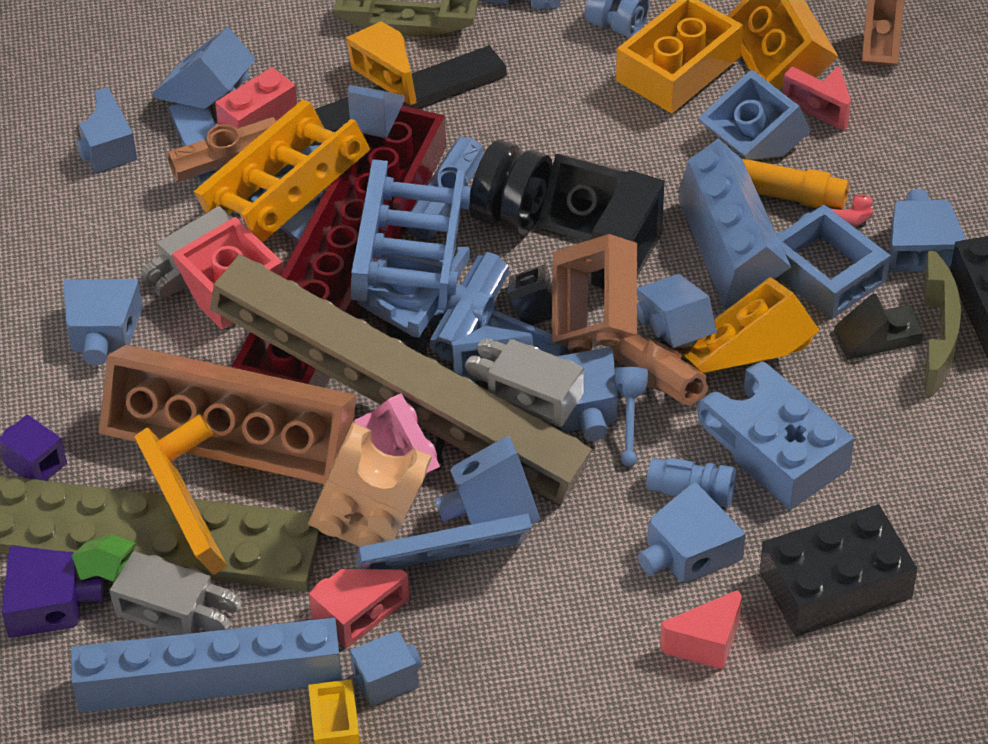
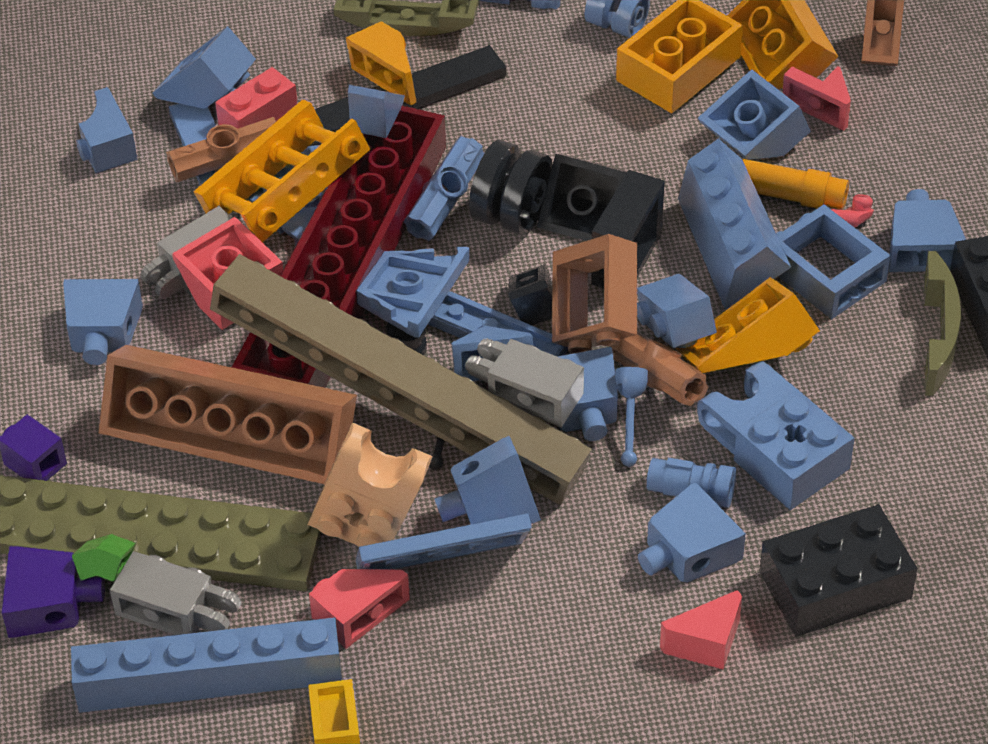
light orange piece [134,414,227,575] -> none
medium blue brick [350,630,422,707] -> none
medium blue fence [351,159,471,311] -> none
bright pink bracket [353,393,440,477] -> none
medium blue piece [430,252,509,362] -> none
pearl dark grey slope [834,293,924,360] -> none

